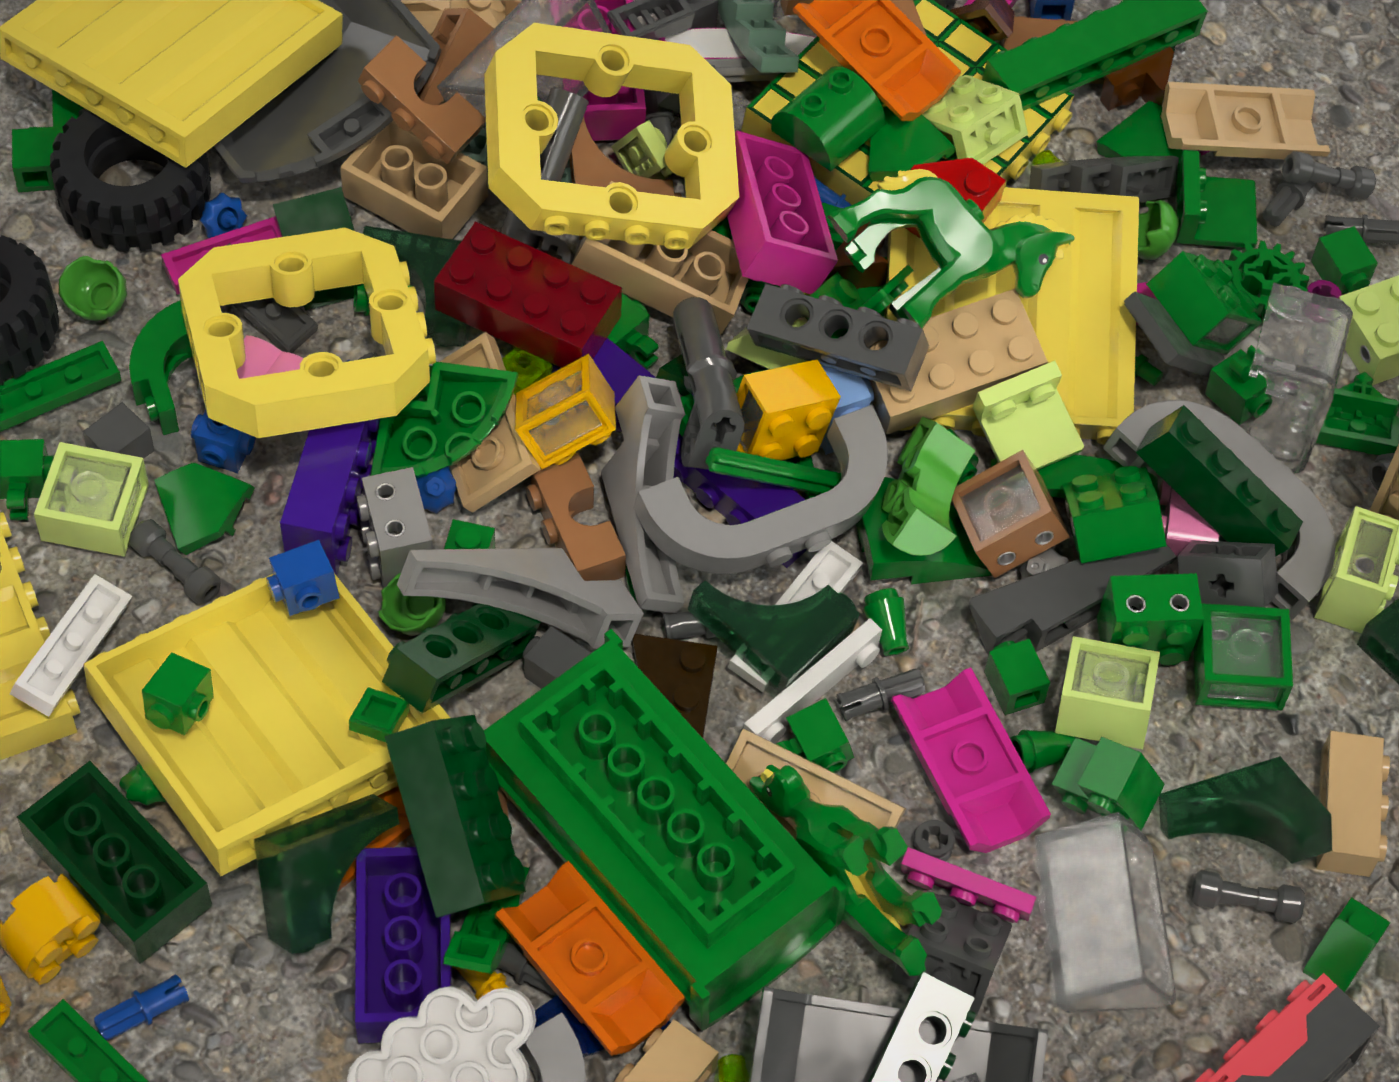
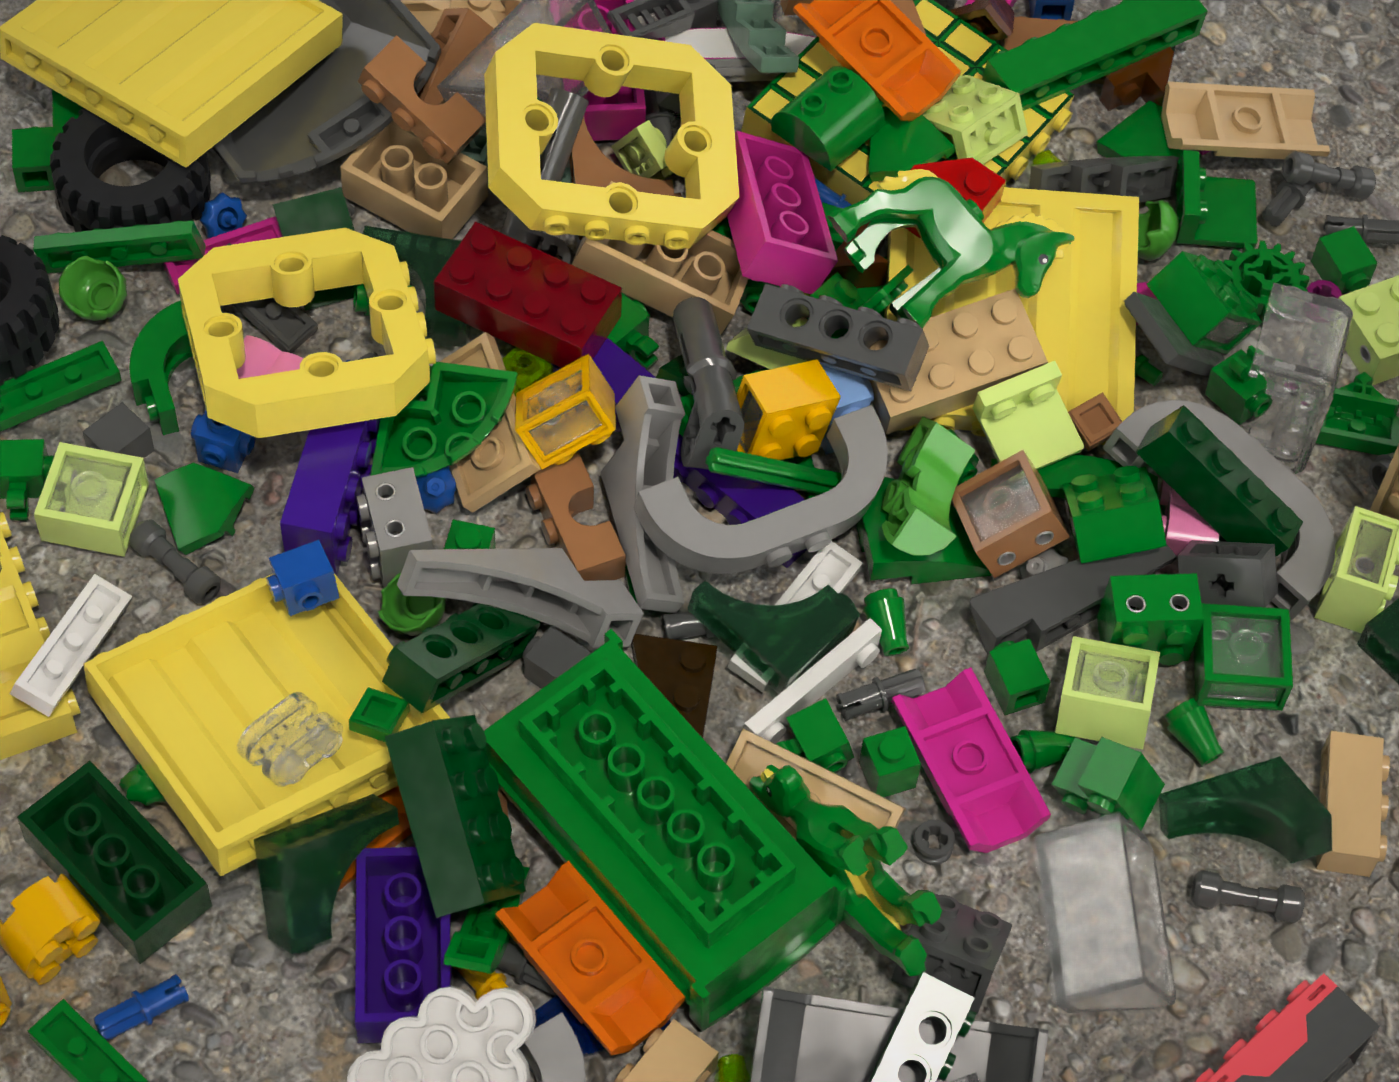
green brick [142,652,214,735] -> none
dark pink plate [901,847,1037,923] -> none
green slope [1302,897,1391,993] -> none
none -> green plate [33,220,206,273]
none -> clear brick [237,692,343,787]
none -> green brick [859,726,921,797]
none -> medium nougat tile [1068,392,1122,451]
none -> green cone [1164,698,1224,767]

